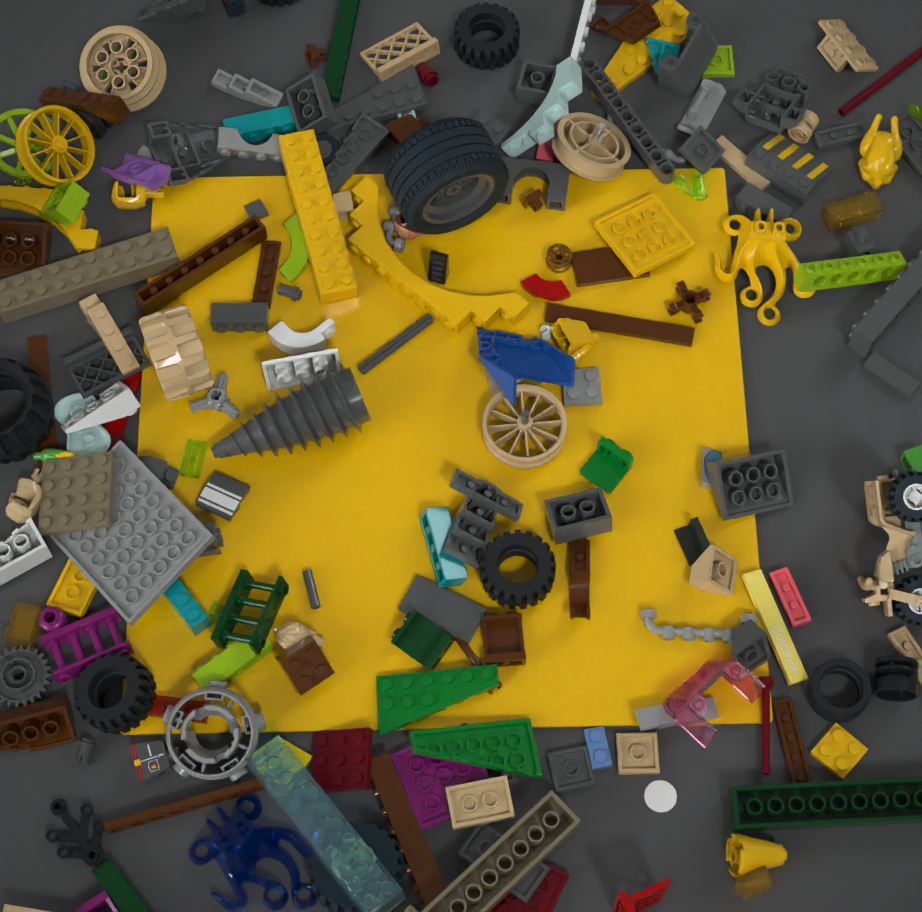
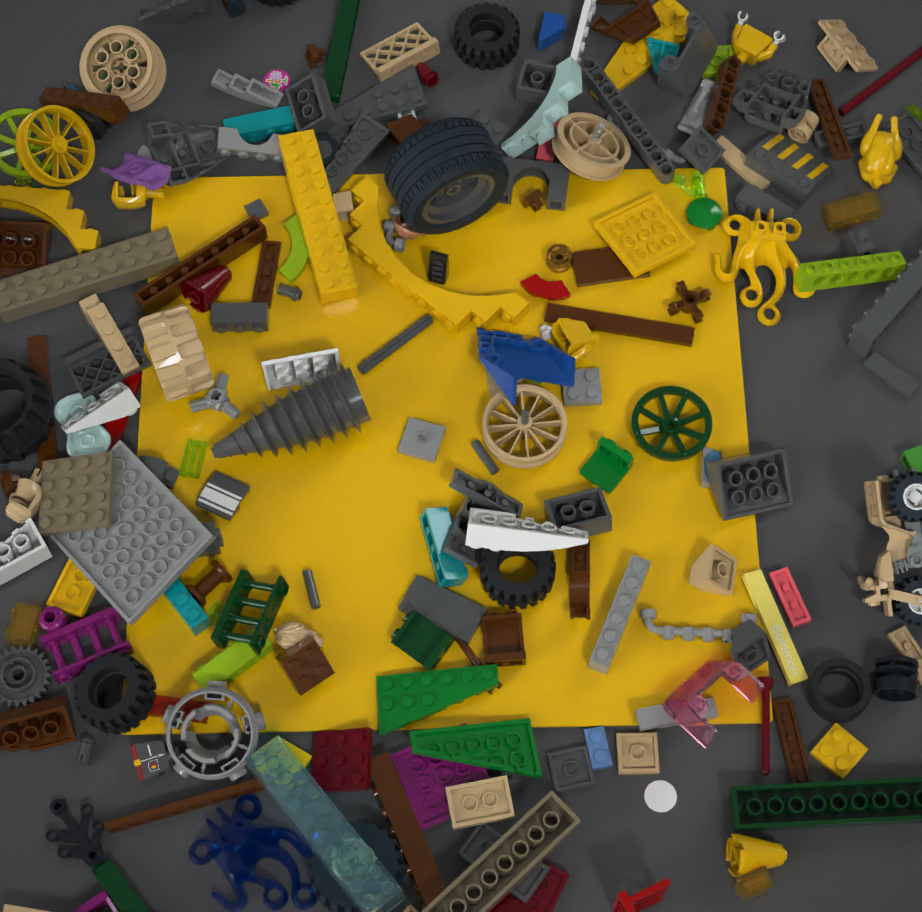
bright green piece [33,448,75,461] -> none
lime slope [39,181,90,225] -> none
white arch [268,317,336,356] -> none
pearl dark grey panel [674,517,710,566] -> none
none -> reddish brown tile [0,470,20,497]
none -> dark red cone [181,266,232,313]
none -> reddish brown piece [185,560,233,607]
none -> sticker [263,70,290,92]
none -> light grey plate [398,417,446,463]
none -> white wedge [465,507,589,552]
none -> dark grey piece [471,439,500,475]
none -> blue slope [538,12,568,51]
none -> light grey brick [588,555,651,675]
none -> dark green wheel [631,386,712,462]
none -> green dish [686,197,723,230]
none -> reddish brown beam [702,55,741,136]
none -> yellow torso [731,11,786,66]
none -> reddish brown tile [809,78,852,161]

